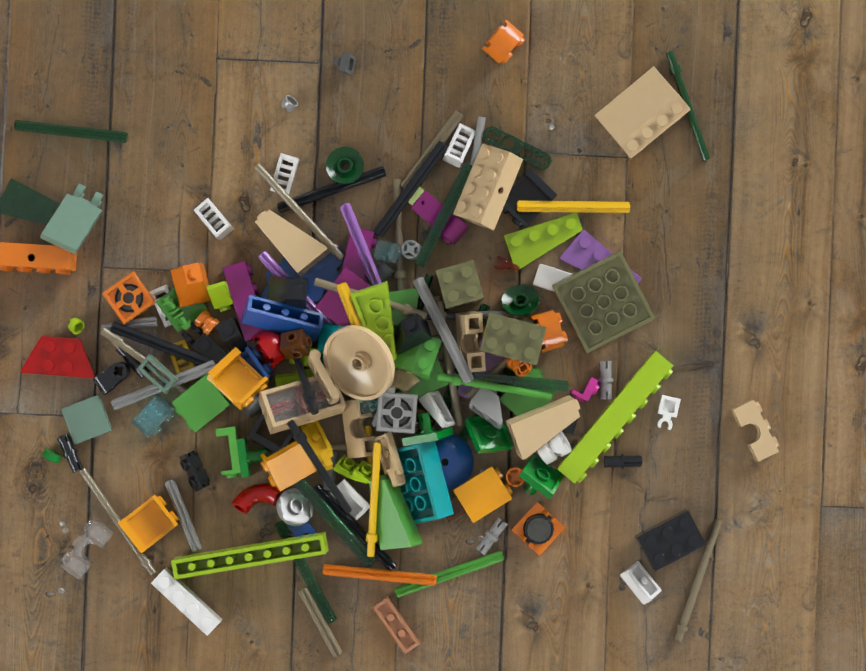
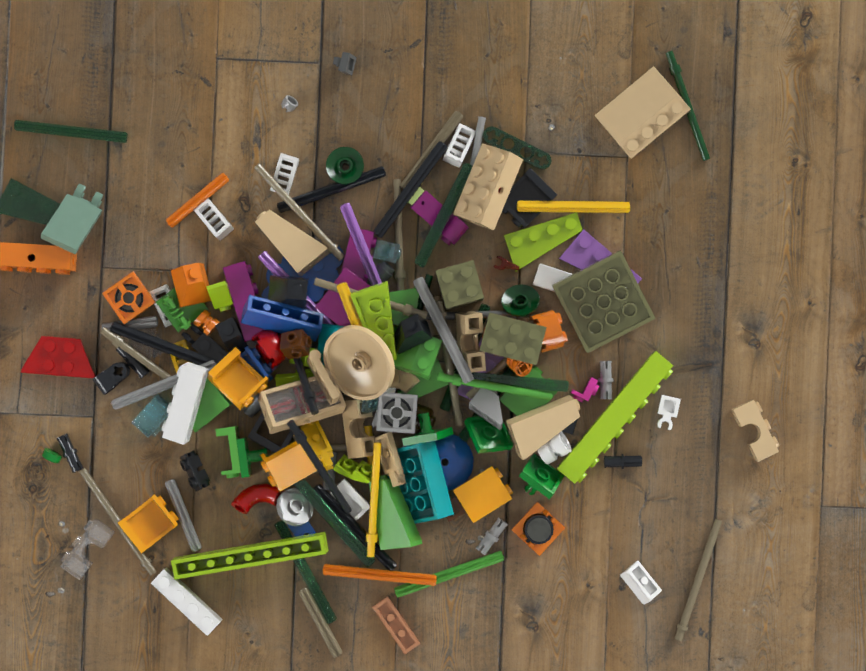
sand green slope [61,394,113,445] -> none
lime hinge [67,318,85,335] -> none
sand green tile [137,354,179,394] -> none
light grey wheel [401,240,423,261] -> none
white slope [418,391,455,428] -> none
orange brick [482,19,525,64] -> none
orange wheel [505,467,524,487] -> none
black brick [635,509,706,571] -> none
none -> white brick [162,362,209,445]
none -> orange axle [166,173,229,228]

